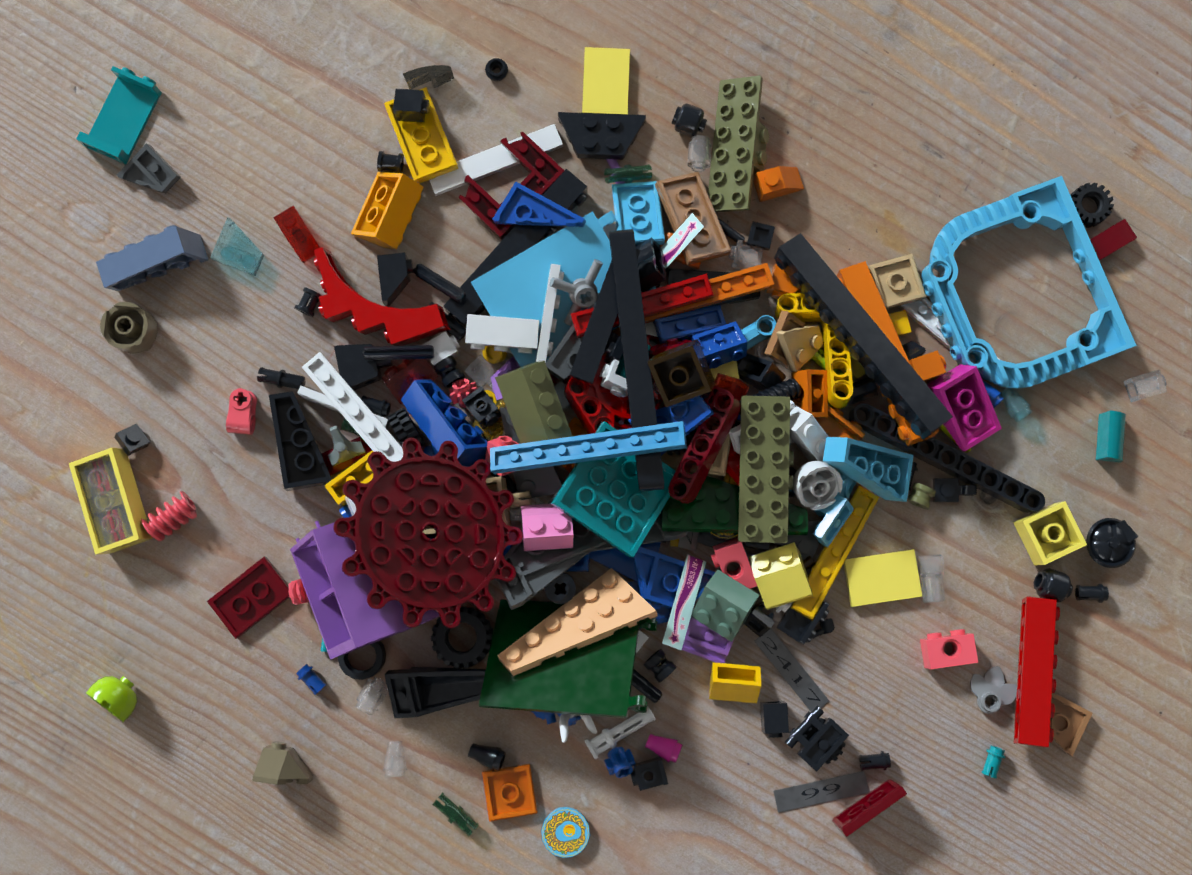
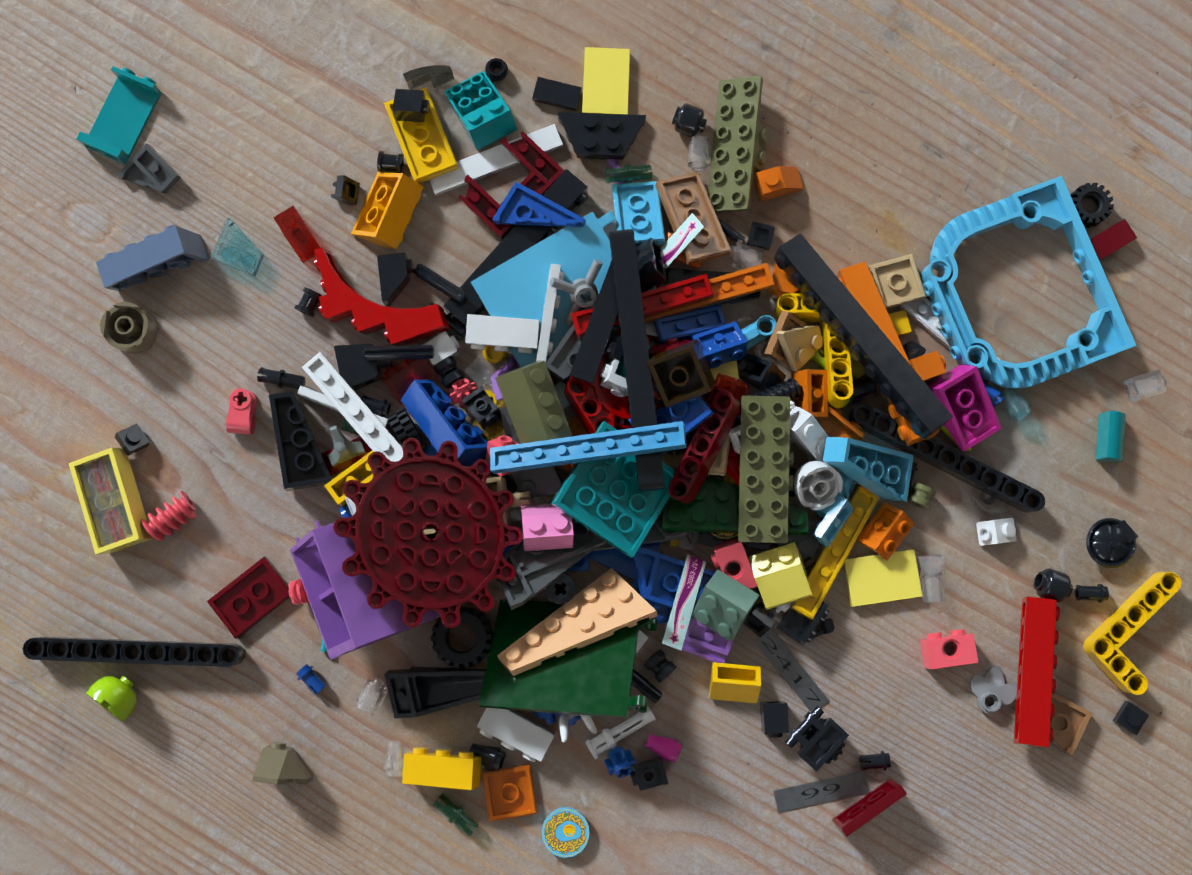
black tyre [338,641,386,680] -> none
black plate [933,478,977,503] -> none
teal pin [981,745,1006,779] -> none
light yellow brick [1013,501,1087,565] -> none
none -> black beam [22,637,245,667]
none -> black tile [331,175,360,205]
none -> yellow brick [402,747,481,790]
none -> teal slope [444,71,518,151]
none -> white brick [477,708,555,762]
none -> black tile [532,77,582,111]
none -> orange bracket [857,502,914,560]
none -> white bracket [976,518,1017,546]
none -> yellow beam [1083,572,1182,695]
none -> black plate [1112,701,1149,735]

